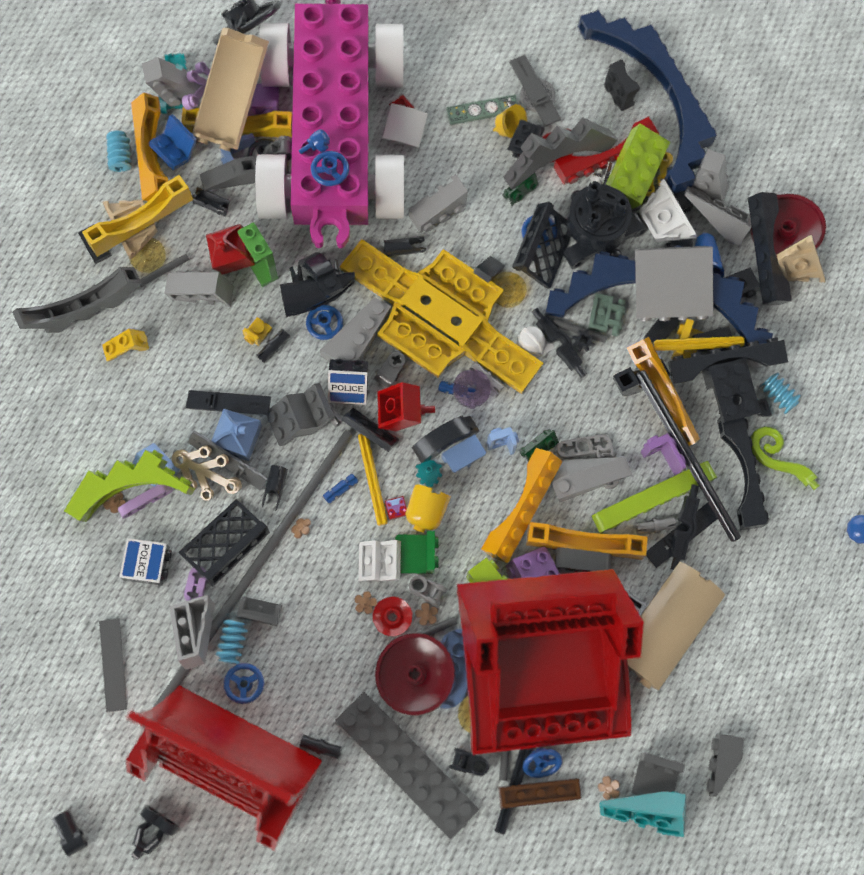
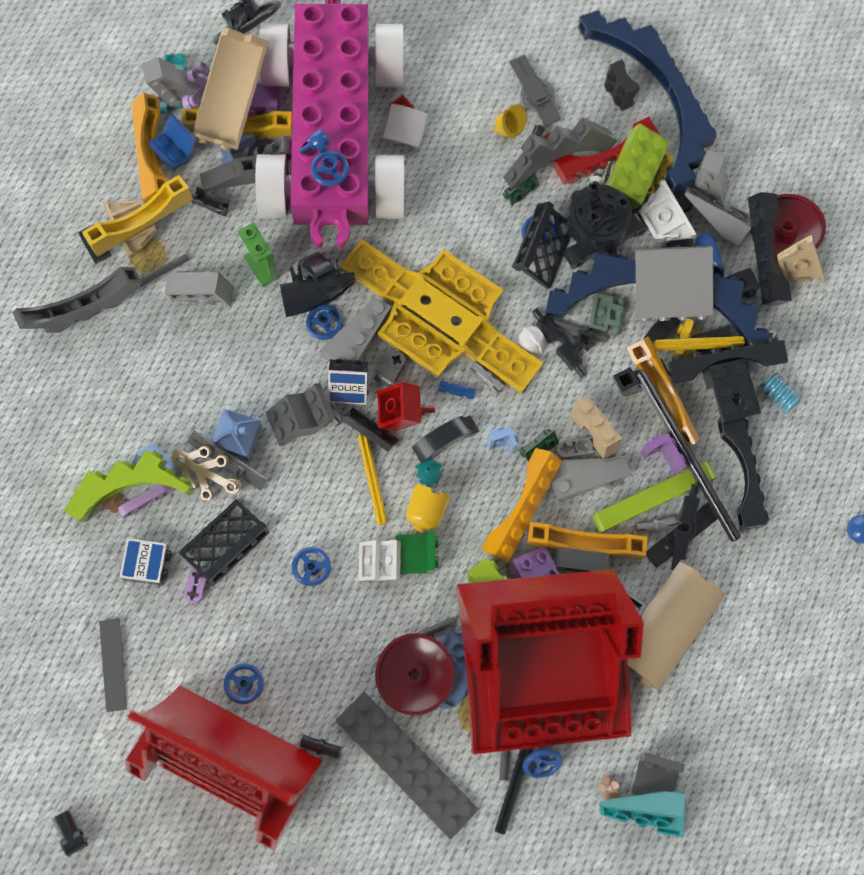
yellow bracket [102,328,149,361] -> none
medium azure piece [106,131,131,172] -> none
black piece [131,805,179,860] -> none
dark grey piece [140,430,353,729] -> none
light grey wedge [169,595,215,670] -> none
black piece [186,390,271,415] -> none
red piece [206,224,255,275] -> none
medium azure piece [216,620,248,664] -> none
dark grey hinge [236,596,282,626] -> none
yellow bracket [242,317,272,346] -> none
black pin [256,329,290,364] -> none
black piece [262,465,288,511] -> none
medium nougat plant [291,518,311,539] -> none
blue axle [323,474,358,503] -> none
medium nougat plant [354,591,377,614] -> none
red dish [373,596,412,637] -> none
black piece [384,237,426,256] -> none
tile [385,496,407,520] -> none
light grey wedge [408,174,468,233] -> none
light grey piece [409,575,448,607] -> none
medium nougat plant [415,603,438,626] -> none
medium blue panel [441,434,486,473] -> none
sand green tile [446,94,518,125] -> none
black piece [449,748,489,776] -> none
clear purple plate [452,370,491,409] -> none
black tile [473,256,505,283] -> none
clear yellow tile [492,272,527,308] -> none
reddish brown tile [498,778,581,809] -> none
black hinge [507,120,537,158] -> none
dark grey slope [706,734,745,797] -> none
lime plant [751,427,820,490] -> none
black tile [757,398,772,417] -> none
none -> blue piece [292,547,331,586]
none -> tan arch [571,397,622,459]

